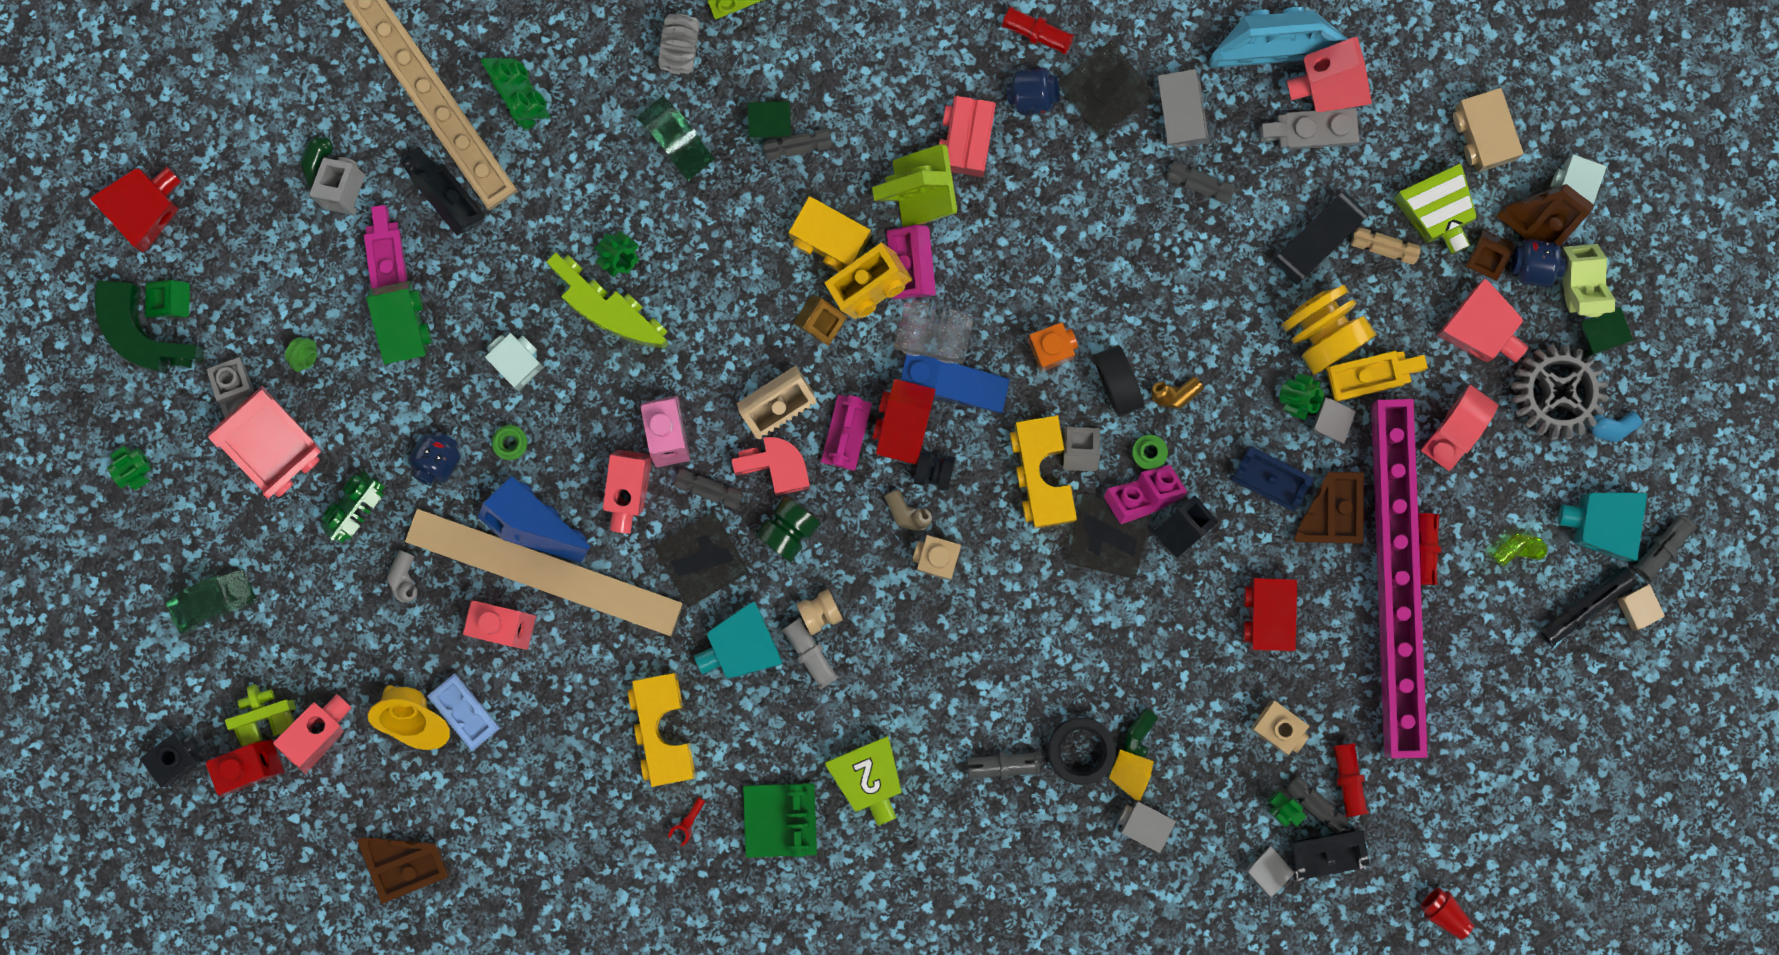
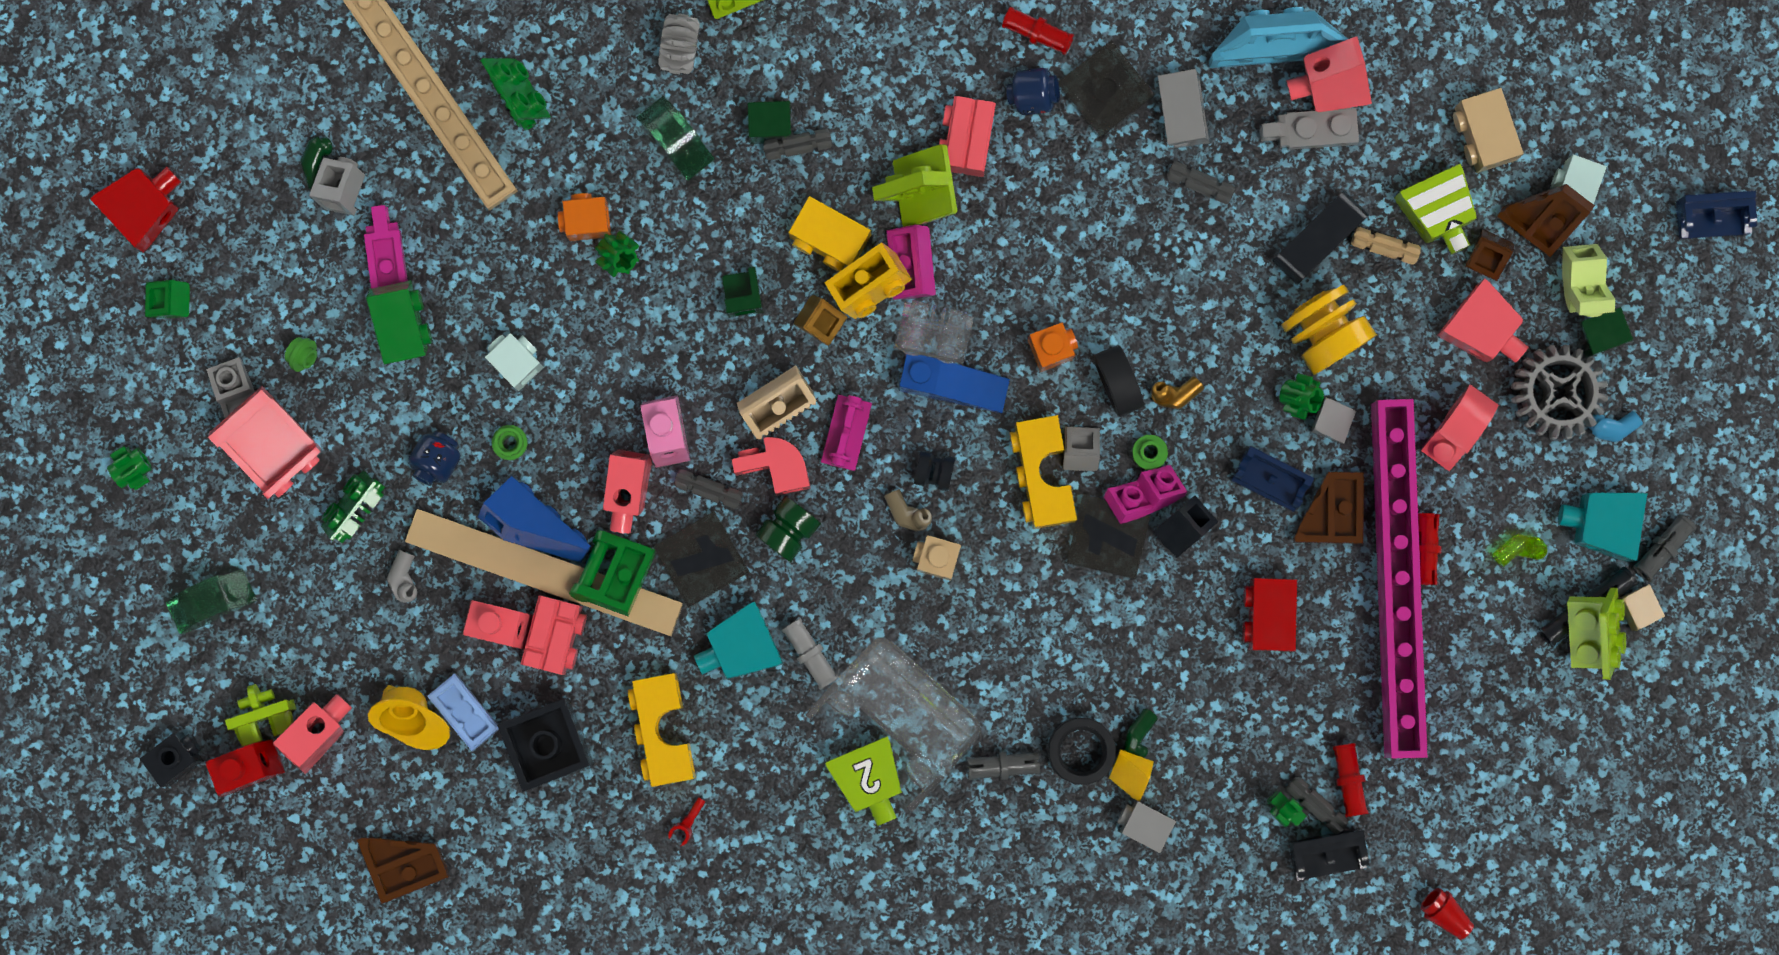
dark green arch [95,280,205,374] -> none
black hinge [401,147,486,236] -> none
lime slope [546,252,669,349] -> none
green hinge [743,783,817,858] -> none
tan wheel [796,589,843,635] -> none
red brick [872,379,936,465] -> none
light grey slope [1245,846,1295,898] -> none
tan brick [1250,701,1309,755] -> none
yellow hinge [1326,351,1428,402] -> none
dark blue head [1511,239,1567,288] -> none
none -> black brick [497,698,594,792]
none -> coral brick [521,595,587,675]
none -> orange brick [558,193,611,241]
none -> green plate [569,530,655,617]
none -> dark green panel [722,267,763,318]
none -> clear windscreen [805,638,981,812]
none -> lime bracket [1567,588,1627,680]
none -> dark blue hinge [1676,191,1757,239]

